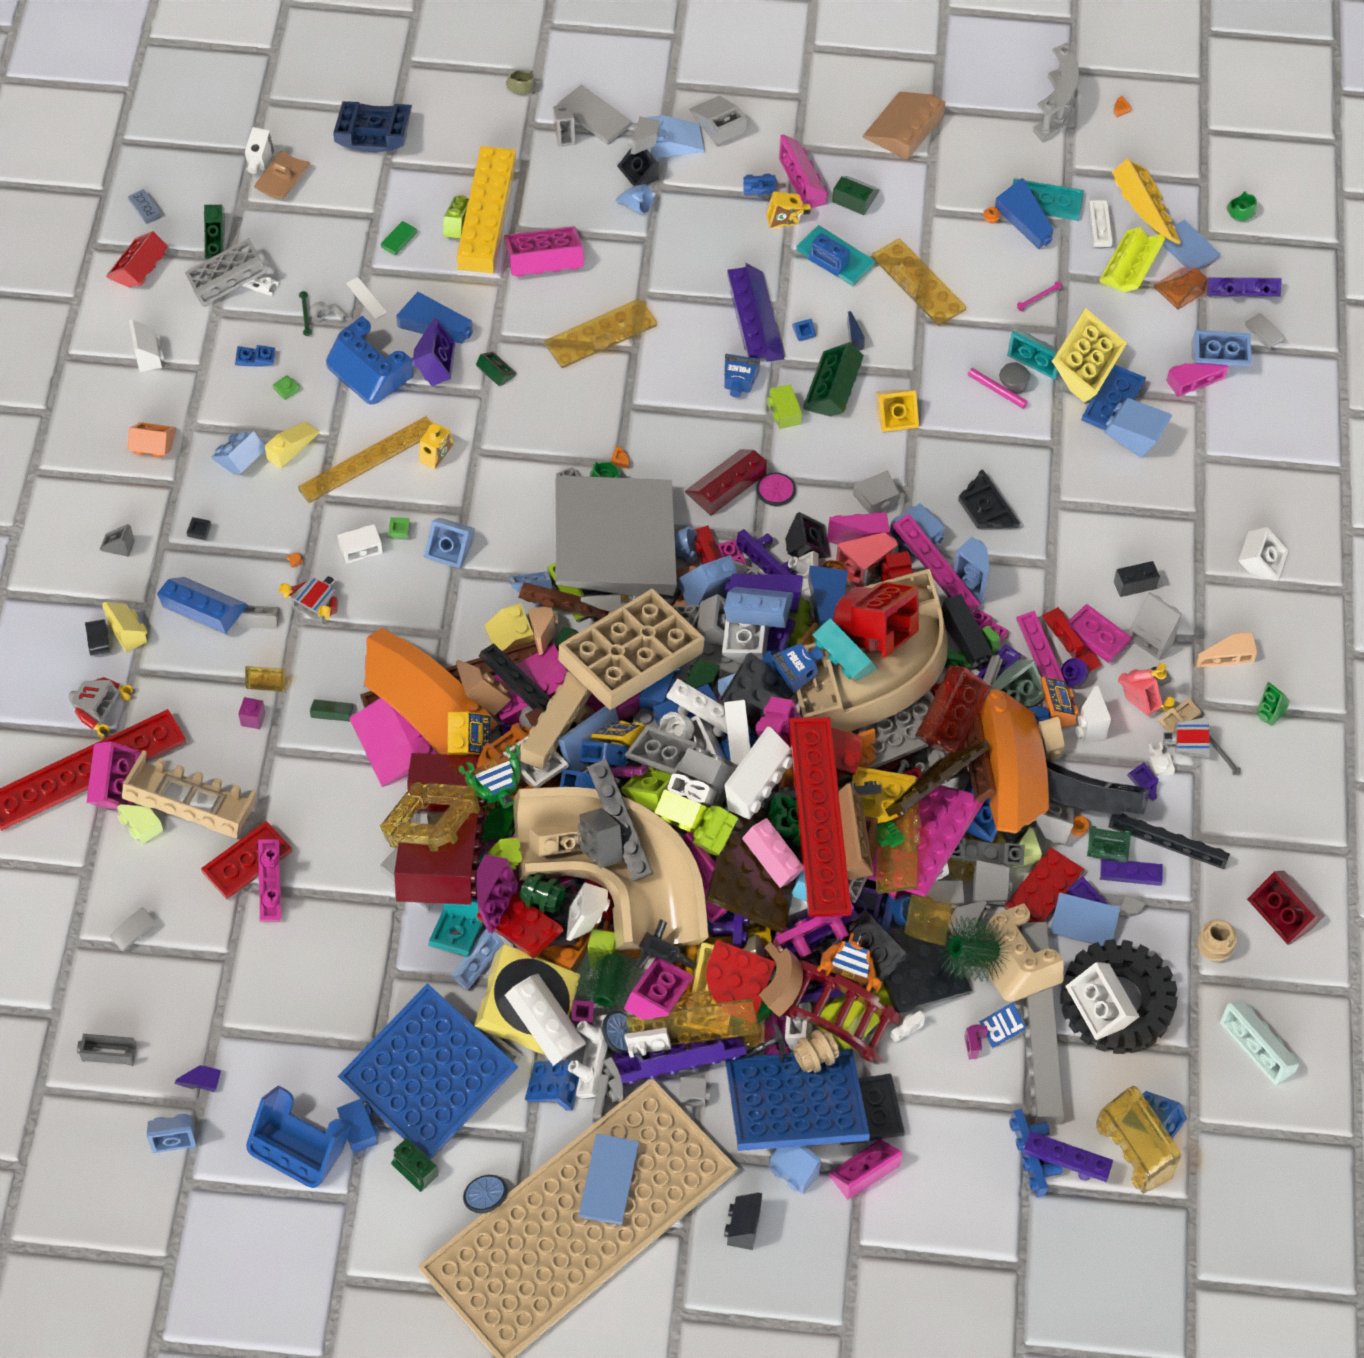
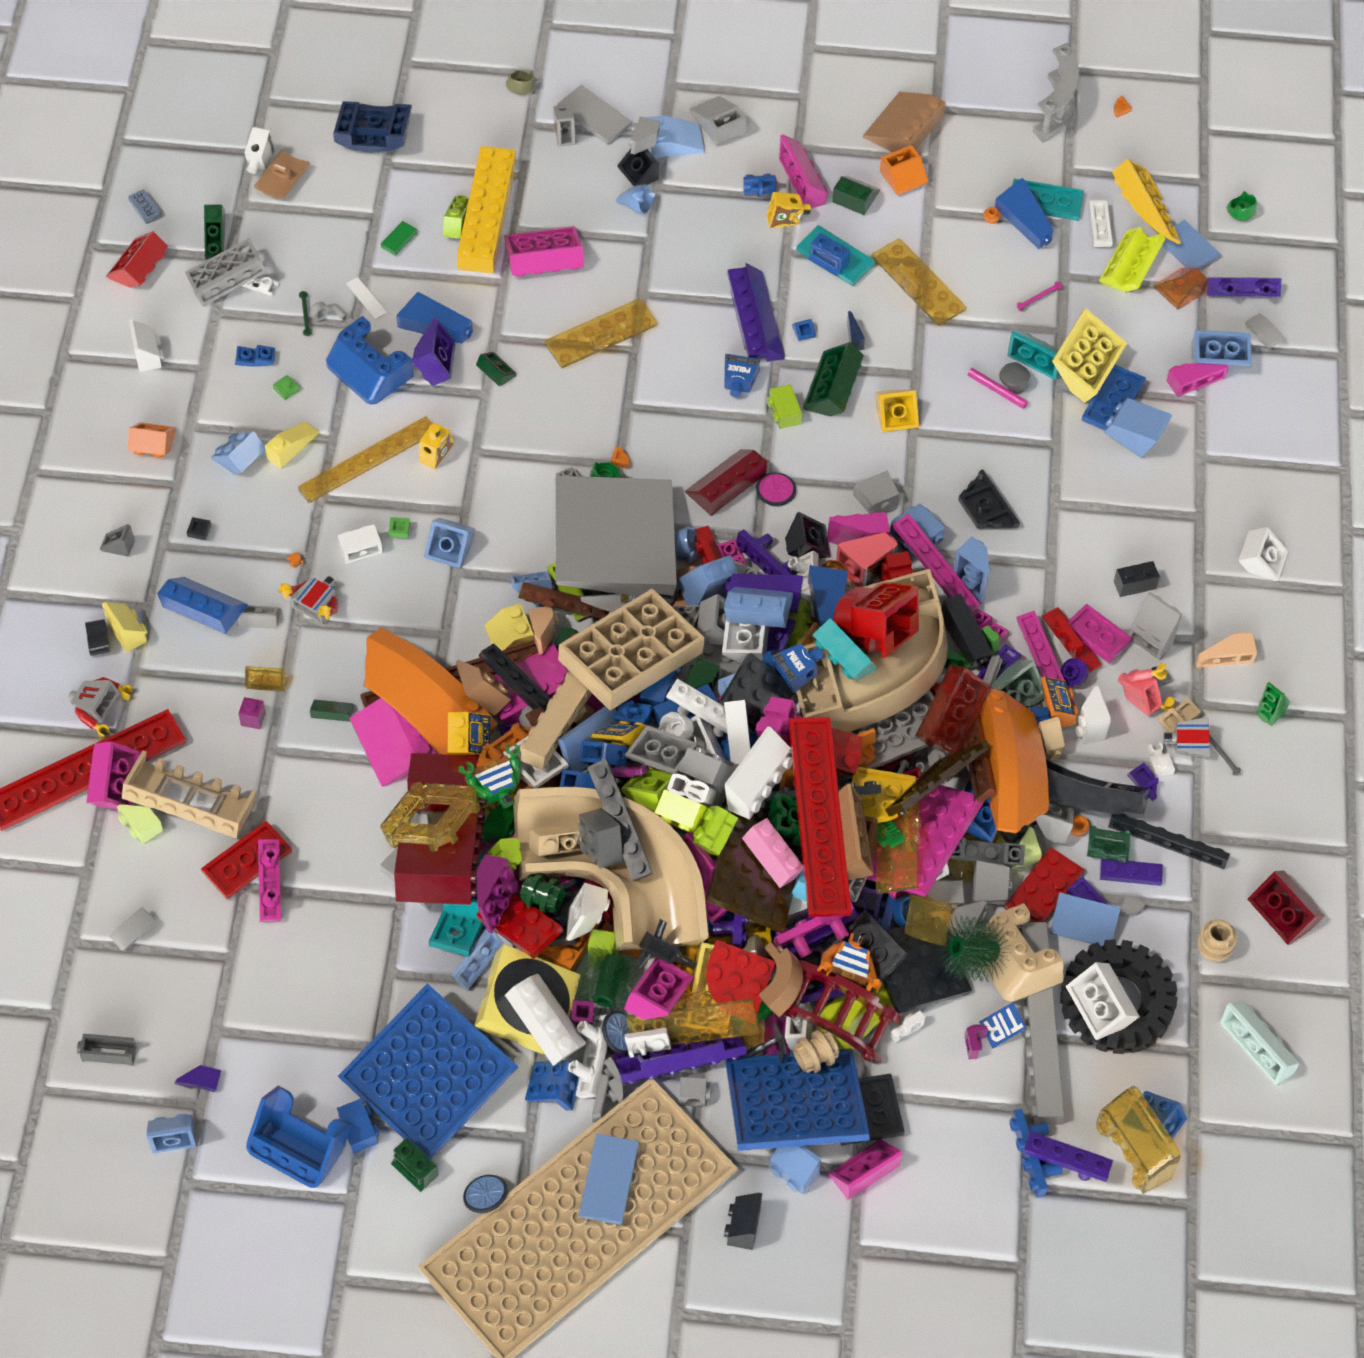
none -> blue hips [613,700,653,726]
none -> orange slope [879,145,928,196]

